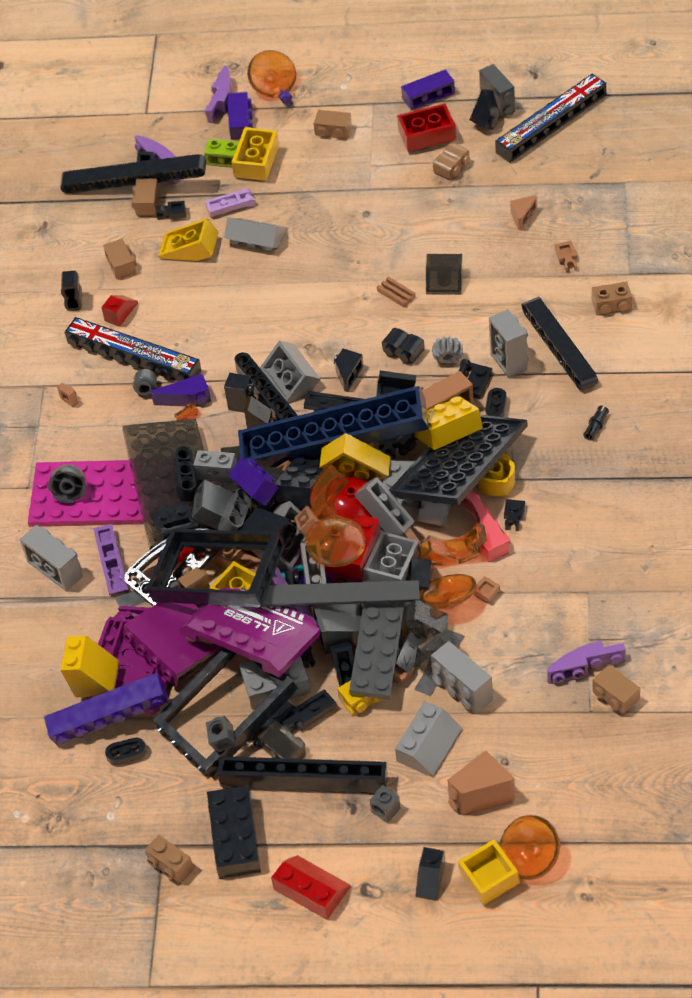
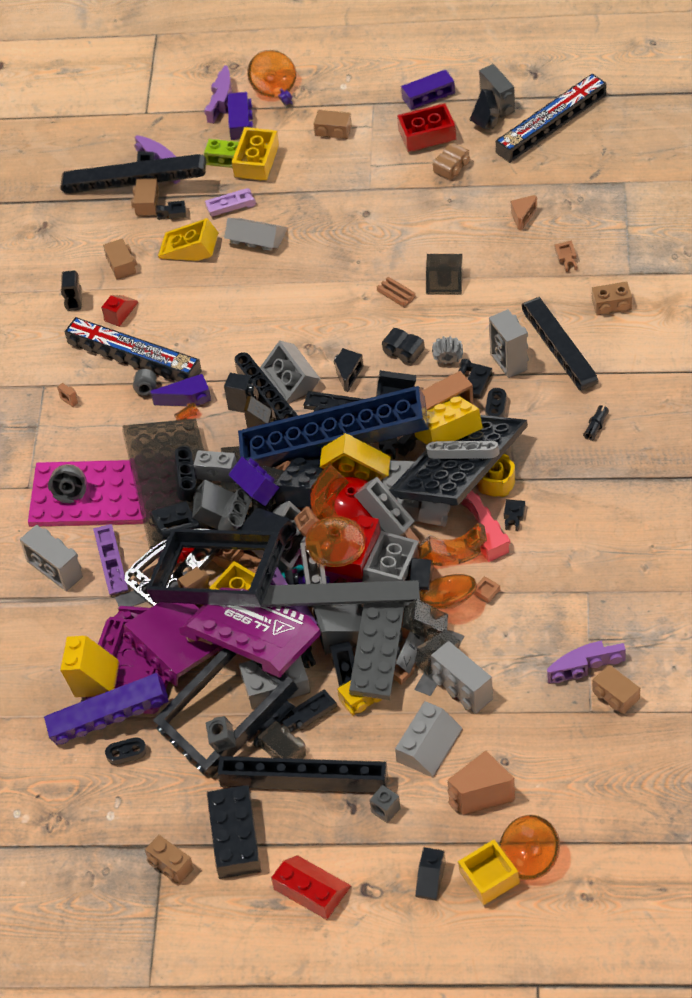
none -> light grey beam [426,441,500,459]

